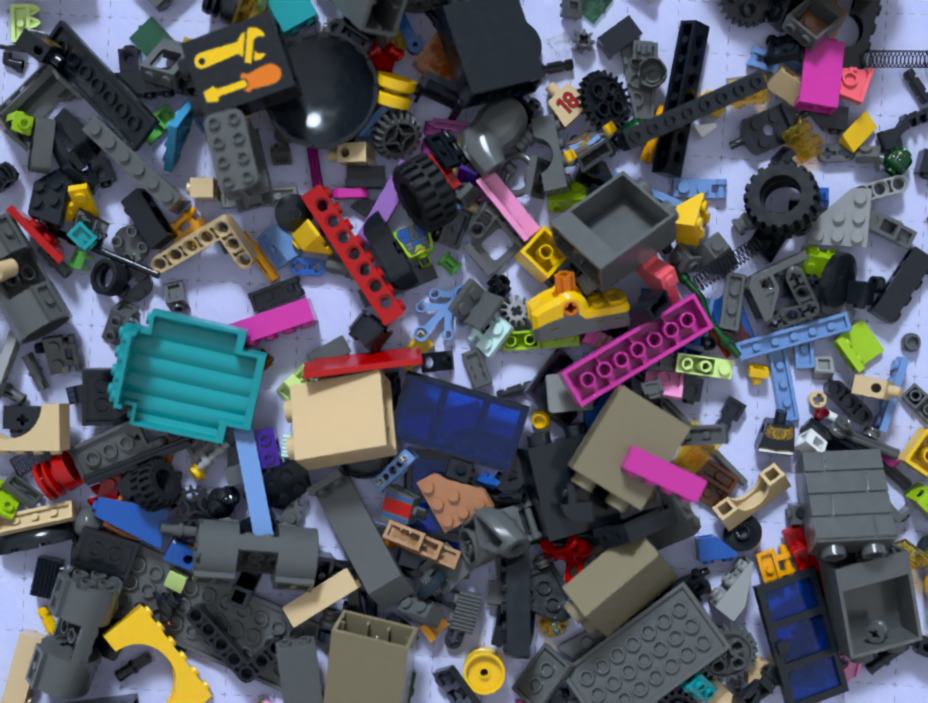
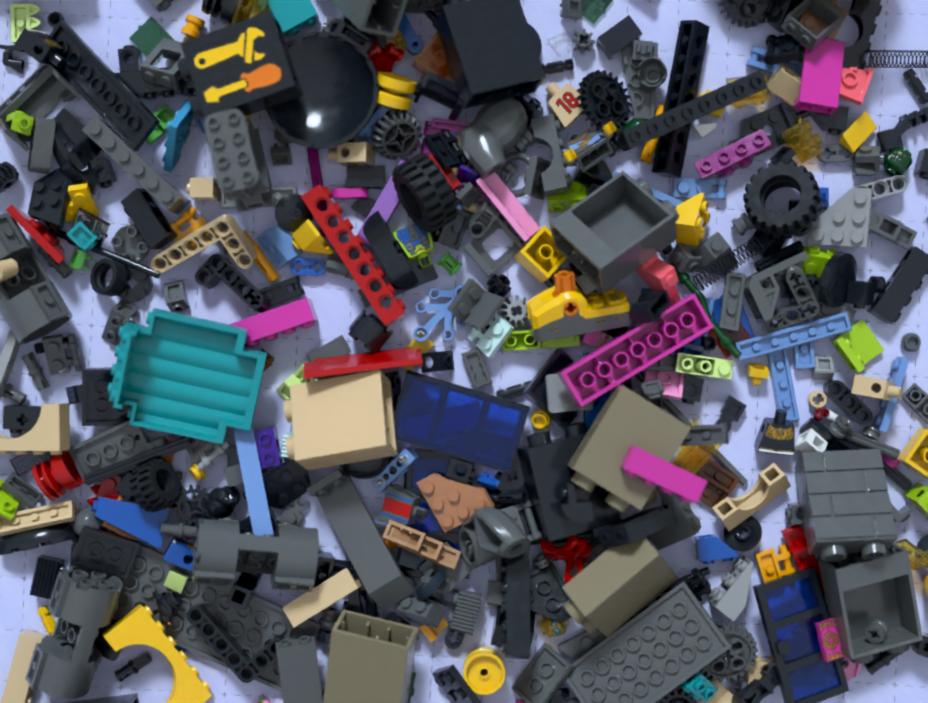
none -> black hinge [47,12,65,28]
none -> light orange wheel [180,14,206,39]
none -> black beam [195,254,270,313]
none -> magenta bracket [694,129,771,180]
none -> black axle [754,241,804,272]
none -> tile [815,618,844,662]
none -> dark grey slope [852,156,875,176]

